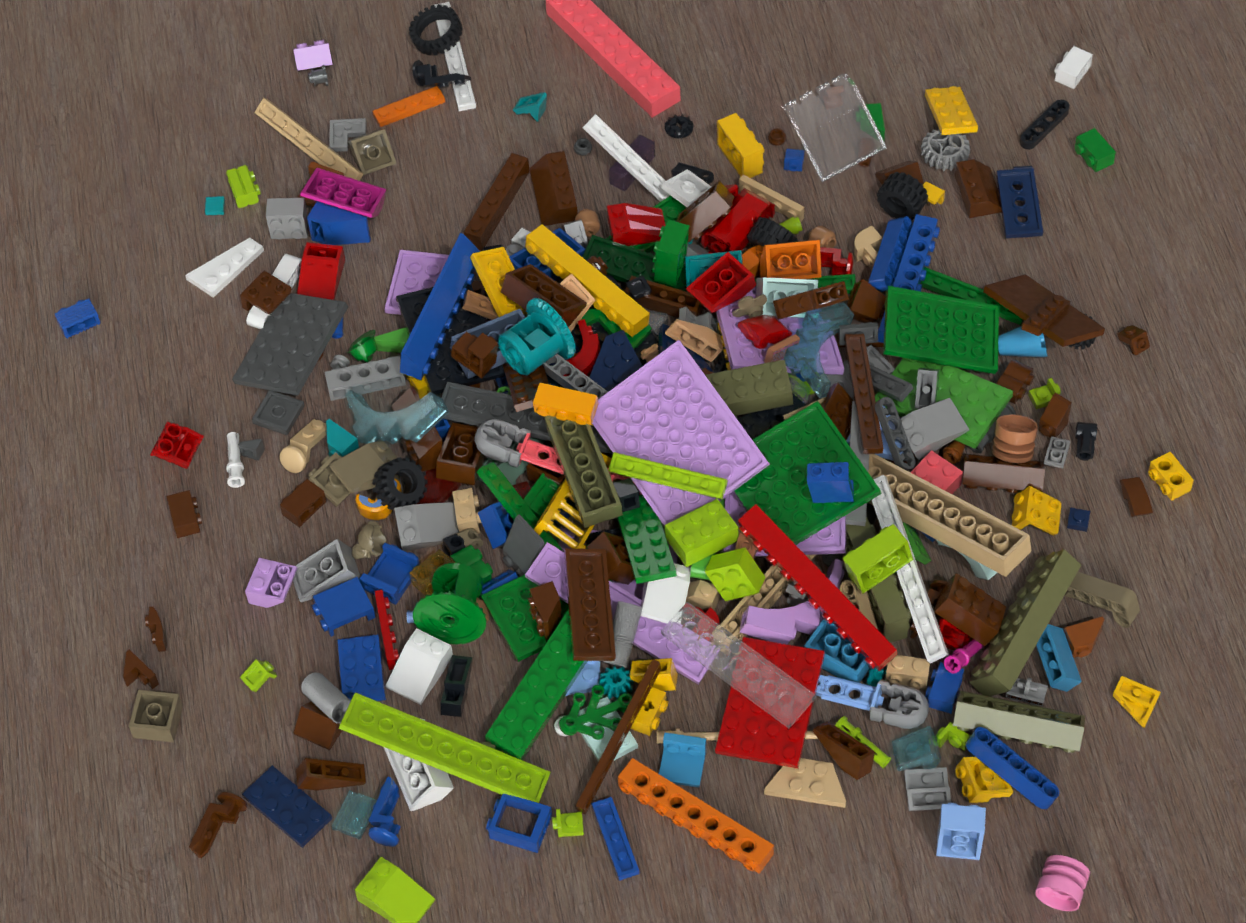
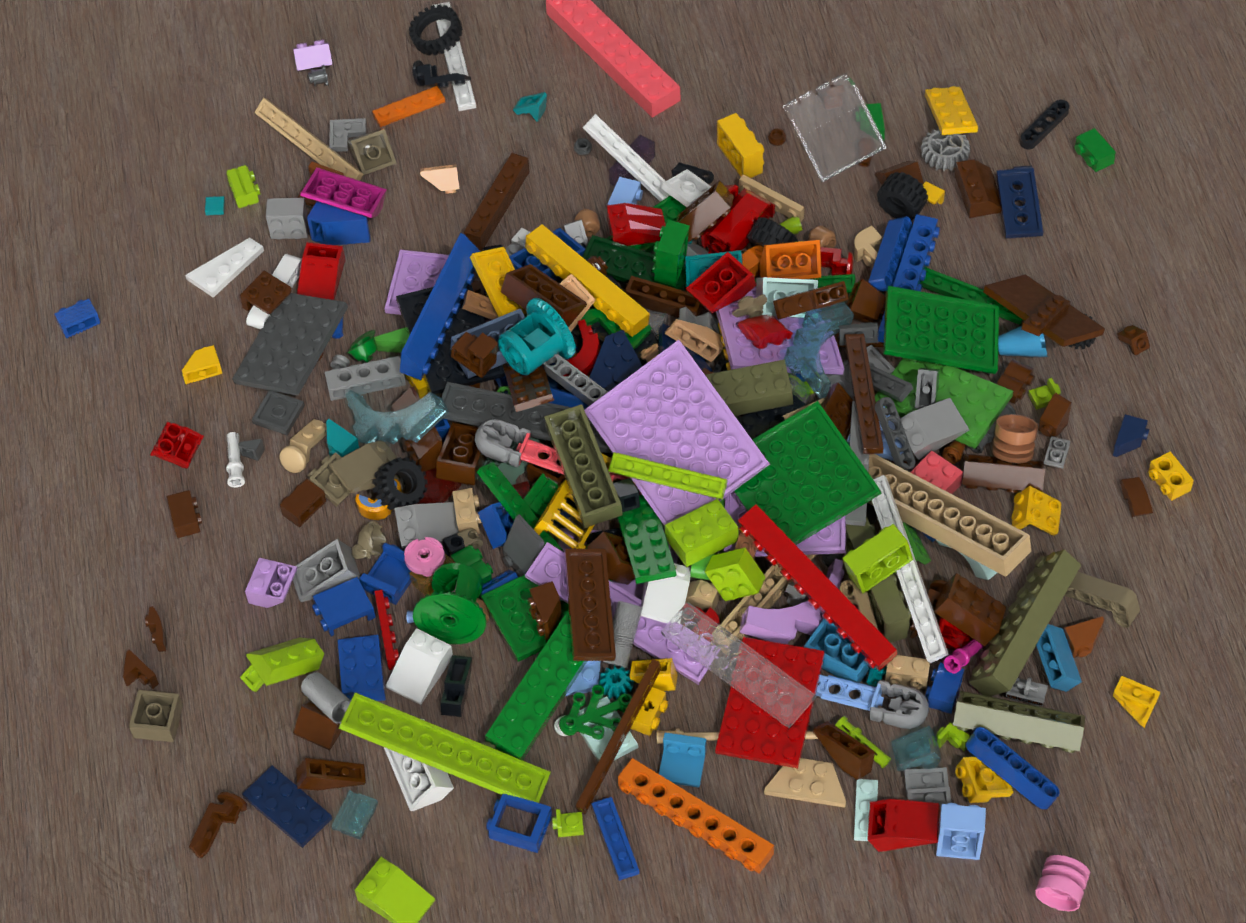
blue piece [368,777,401,847] -> none
reddish brown slope [529,151,578,226] -> none
light orange brick [533,383,598,425] -> none
black tile [626,275,652,300] -> none
black gear [665,114,693,138] -> none
nougat tile [764,334,800,363] -> none
blue bracket [784,149,805,172] -> none
blue panel [807,462,854,503] -> none
white brick [1054,46,1093,89] -> none
dark blue plate [1067,508,1090,532] -> none
black piece [1075,422,1097,461] -> none
none -> yellow slope [182,345,223,384]
none -> lime slope [246,637,325,686]
none -> bright pink plate [404,537,445,577]
none -> light nougat slope [420,164,459,194]
none -> light blue brick [607,177,643,205]
none -> light aqua plate [854,779,878,841]
none -> red slope [868,799,940,852]
none -> dark blue slope [1113,414,1150,457]

